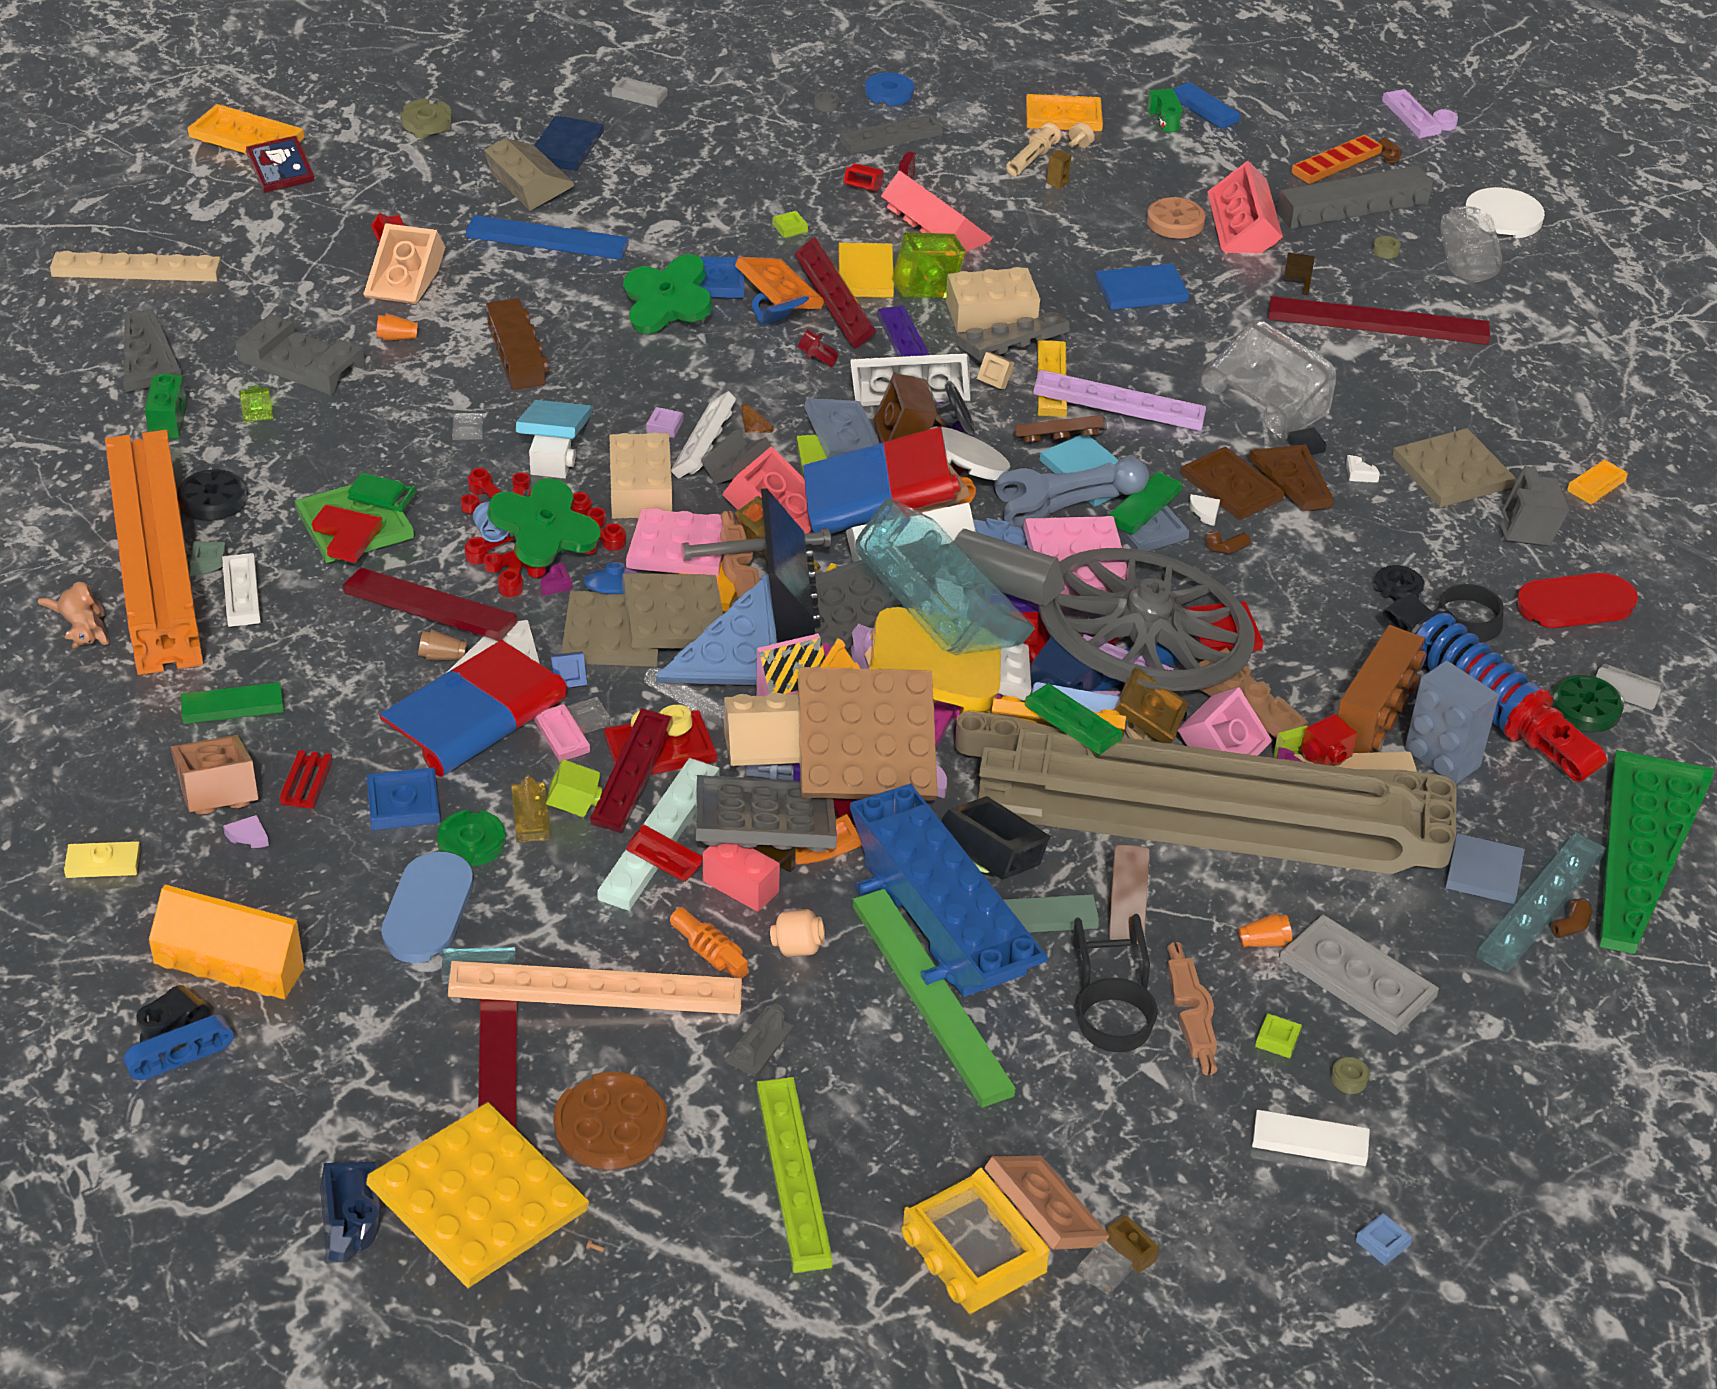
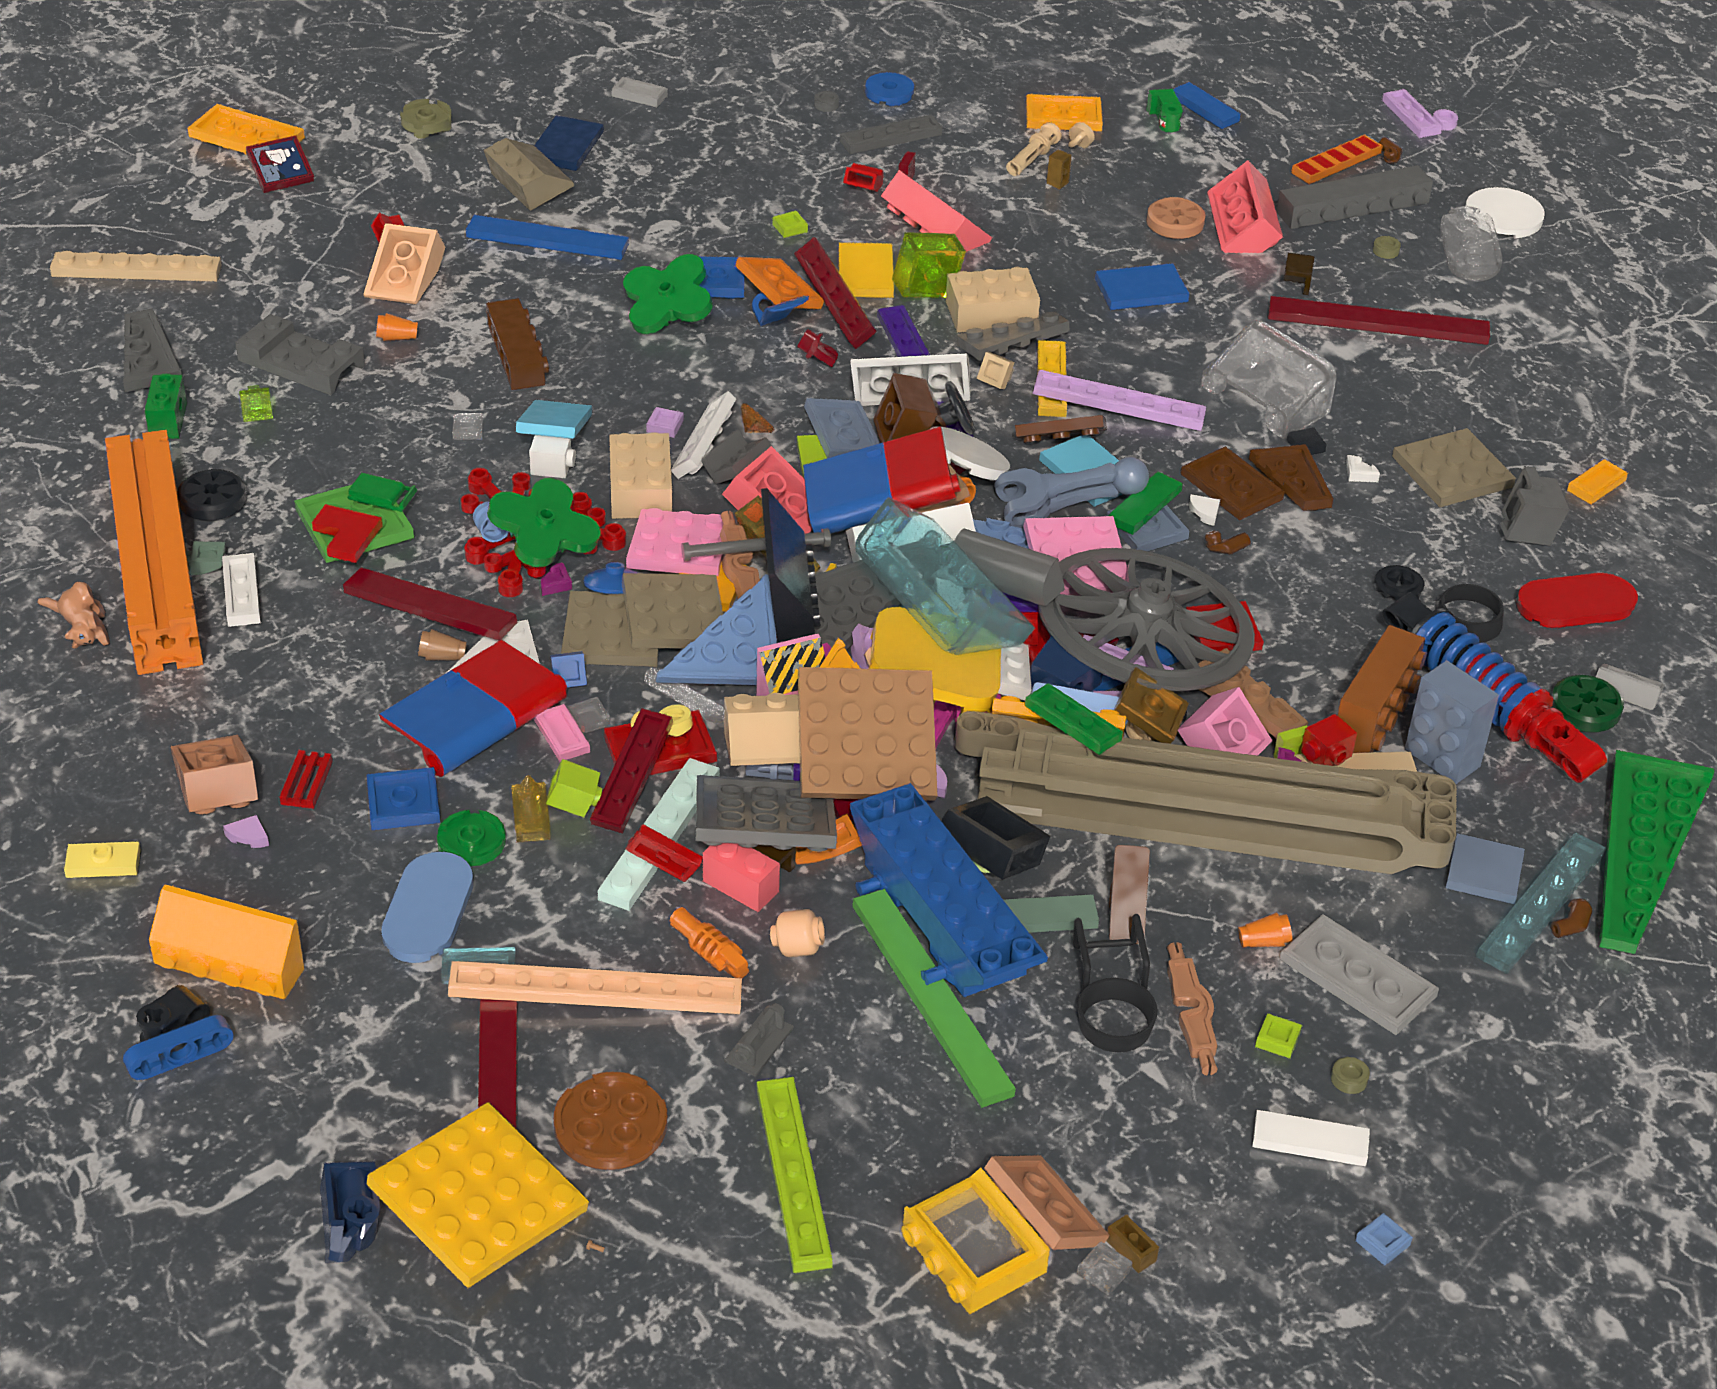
green tile [181,682,284,724] -> none

